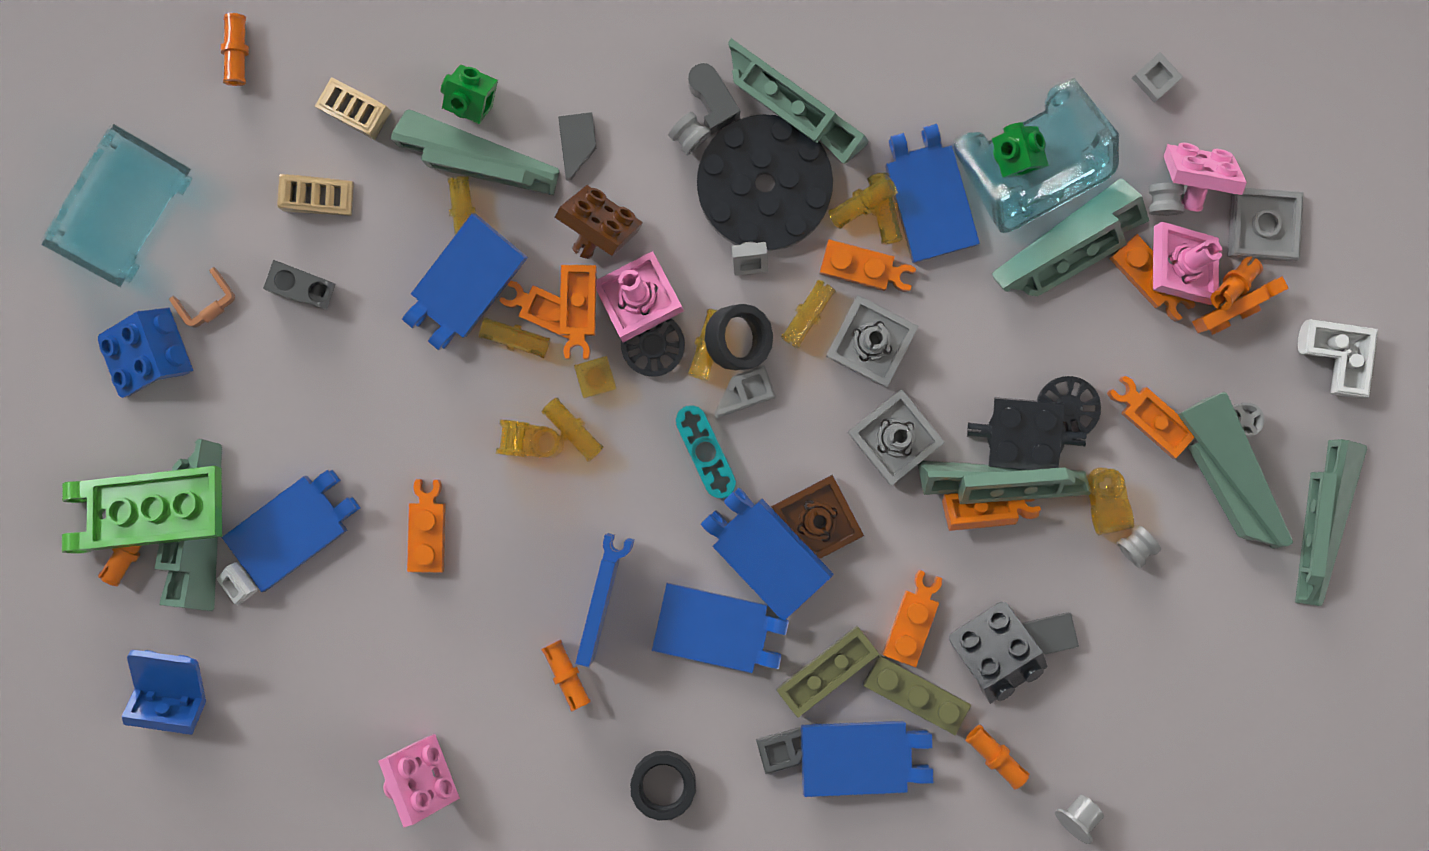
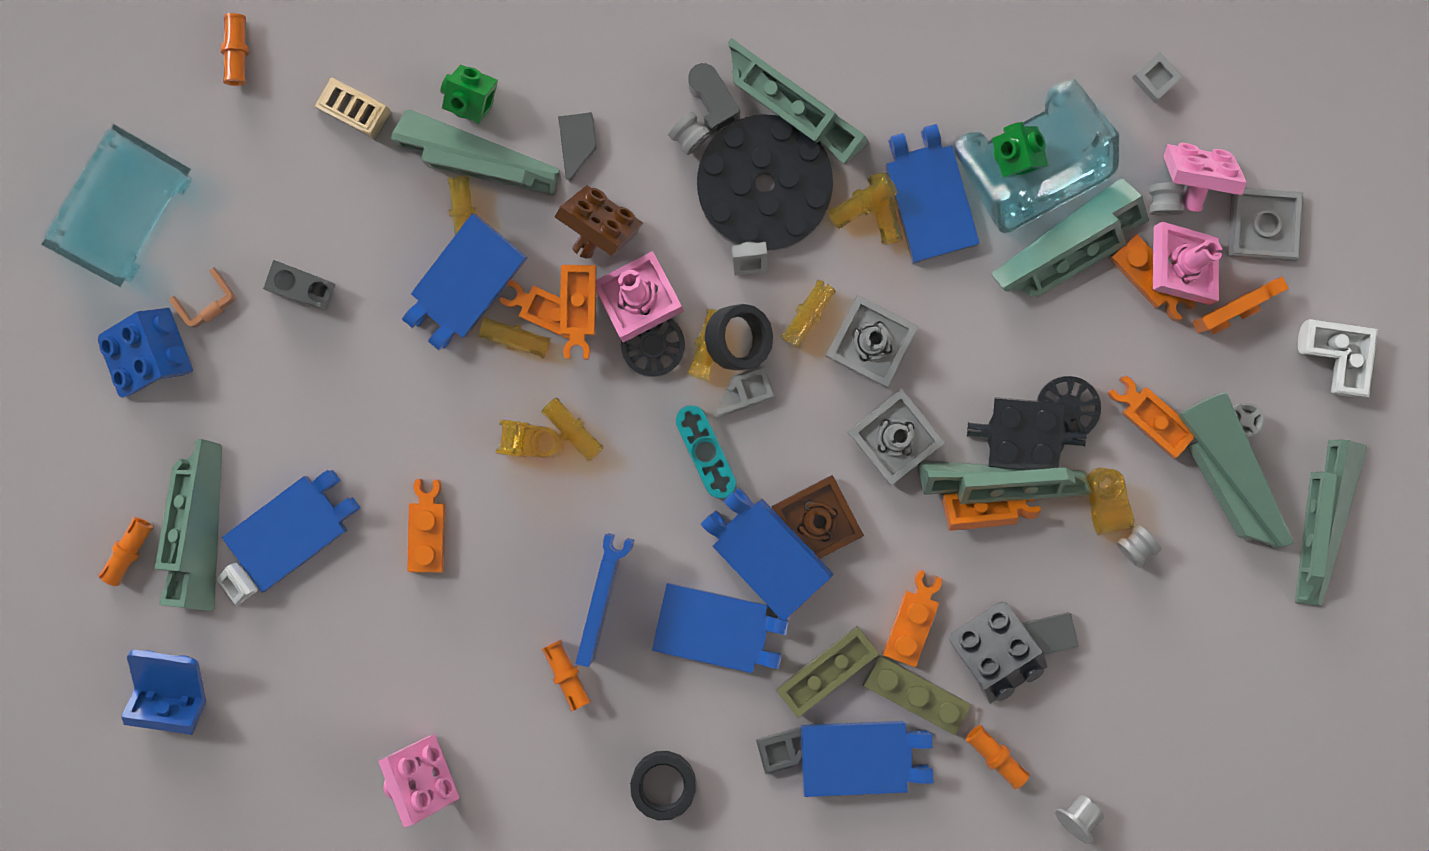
bright green hinge [62,466,222,554] -> none
tan slope [277,174,354,216] -> none
clear yellow plate [574,356,617,399] -> none
orange plate [819,239,916,292] -> none
orange pin [1211,257,1263,310] -> none

